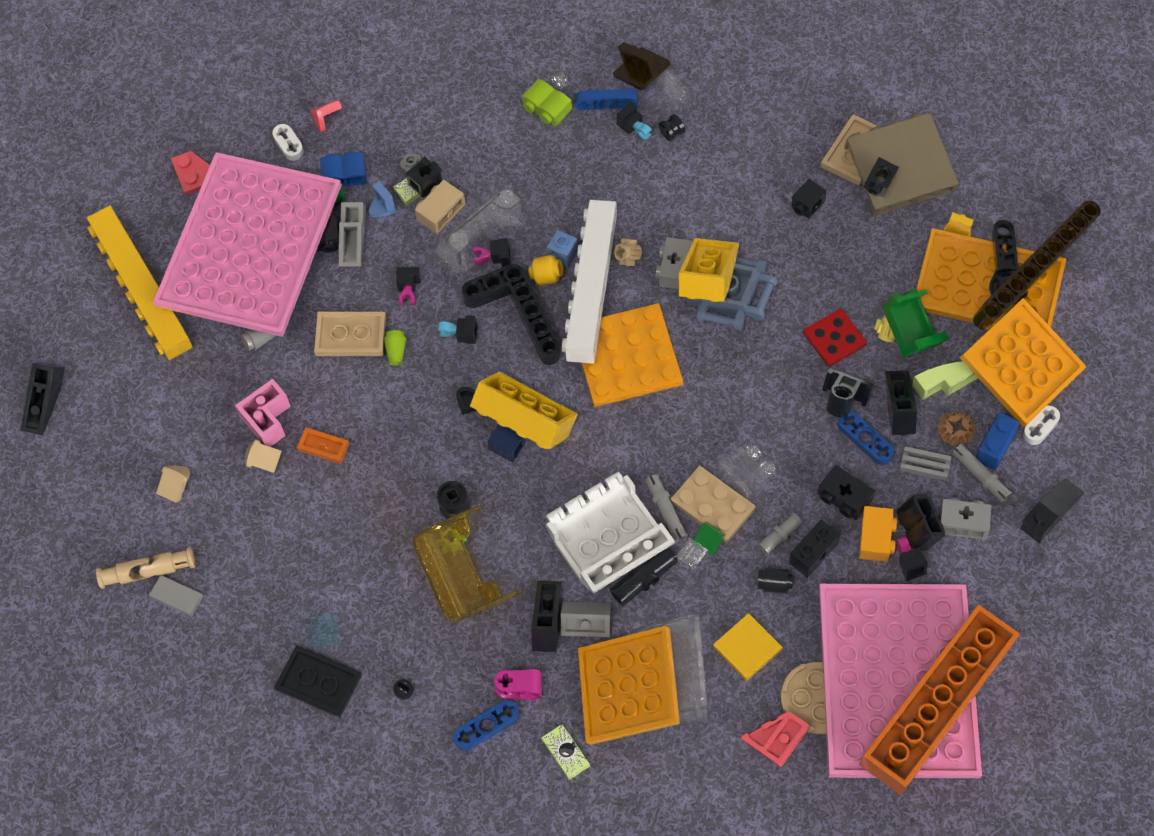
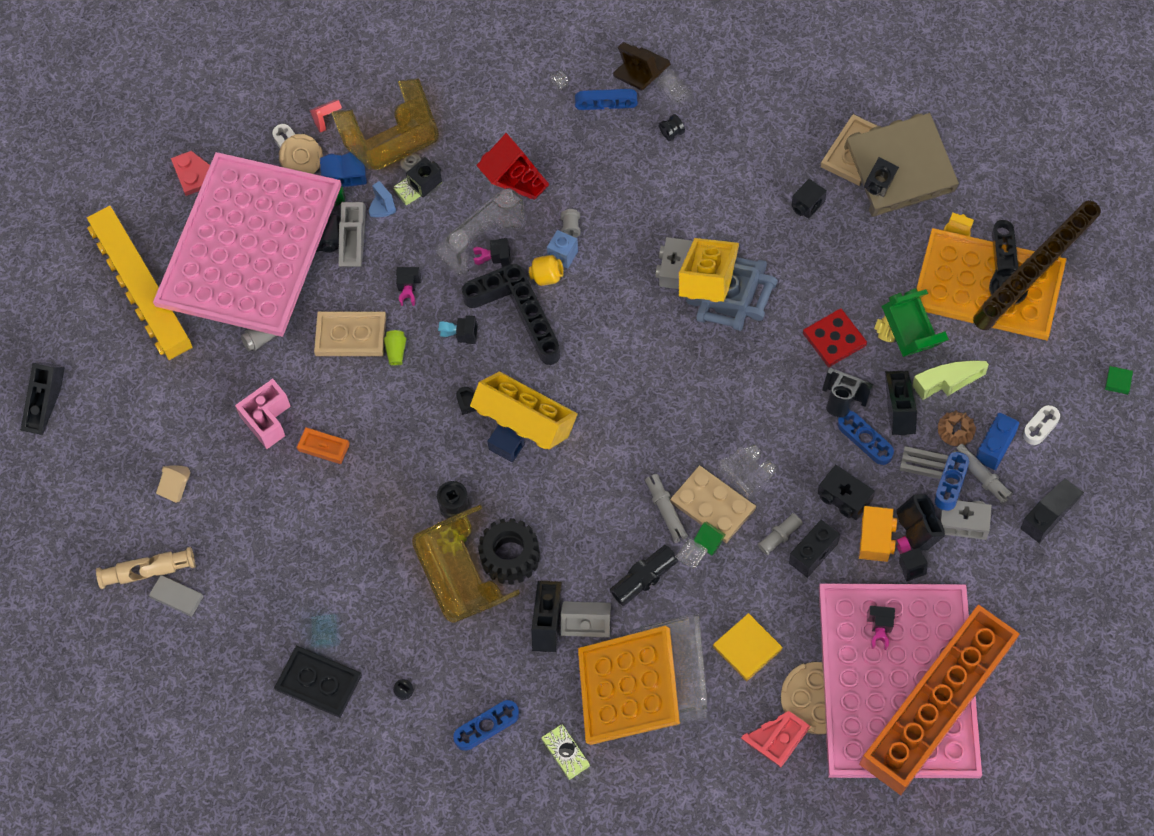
tan tile [245,439,282,473] -> none
tan brick [415,180,466,234] -> none
dark pink piece [494,669,542,700] -> none
lime brick [522,79,573,126] -> none
white slope [545,471,675,593] -> none
white brick [562,200,617,363] -> none
light orange plate [581,303,683,407] -> none
tan gear [614,238,642,266] -> none
black piece [616,102,652,141] -> none
black brick [758,568,793,594] -> none
light orange plate [959,298,1087,427] -> none
none -> tan tile [279,134,323,174]
none -> clear yellow windscreen [331,78,439,170]
none -> red wedge [476,133,549,200]
none -> black tyre [478,518,540,585]
none -> light grey bush [560,209,581,238]
none -> black piece [867,606,895,650]
none -> blue beam [935,452,969,511]
none -> green tile [1105,366,1133,395]

